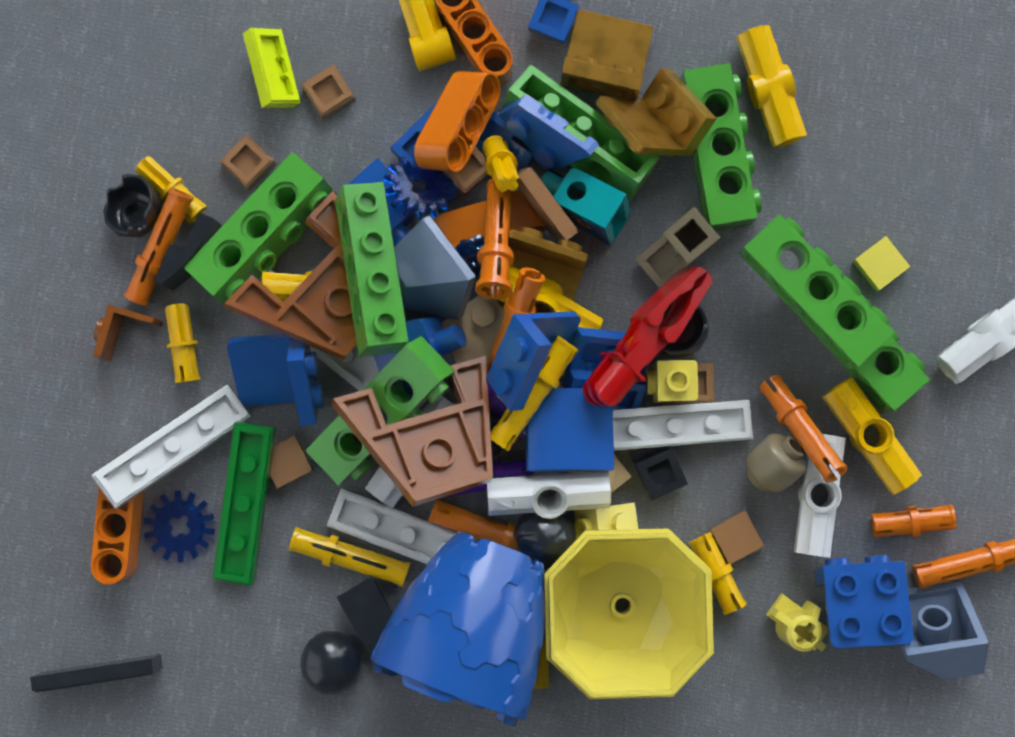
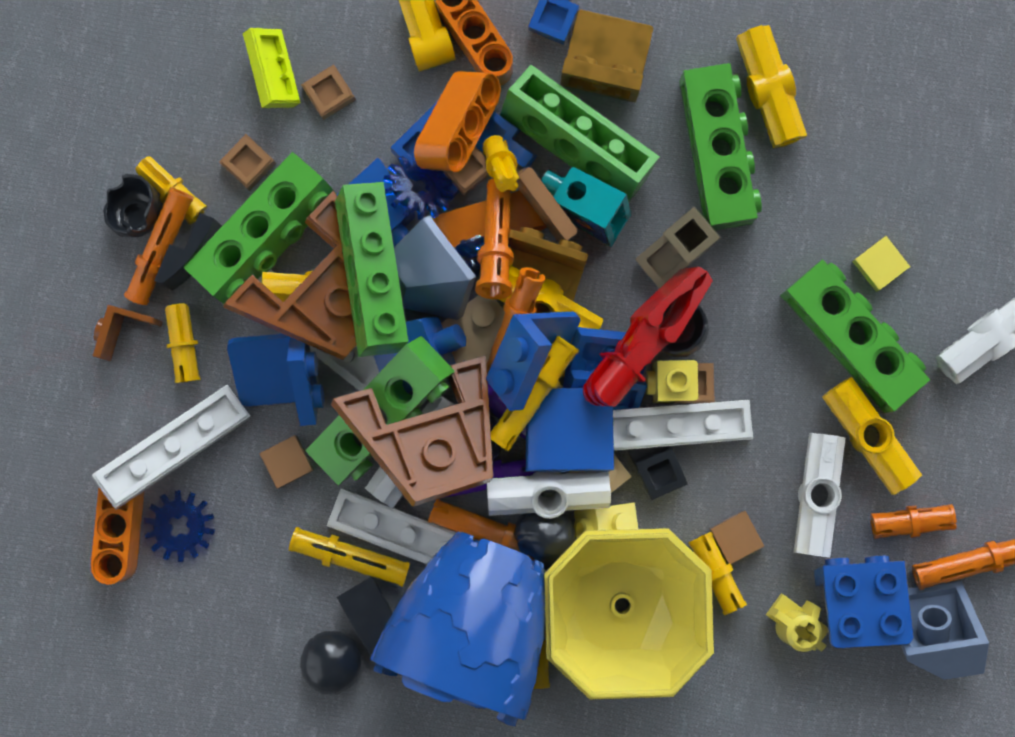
black tile [30,654,163,693] -> none
green tile [212,421,276,586] -> none
blue wing [498,94,599,171] -> none
pearl gold bracket [596,68,717,157] -> none
bright green brick [738,214,894,370] -> none
dark tan head [746,433,807,493] -> none
orange pin [759,375,848,483] -> none

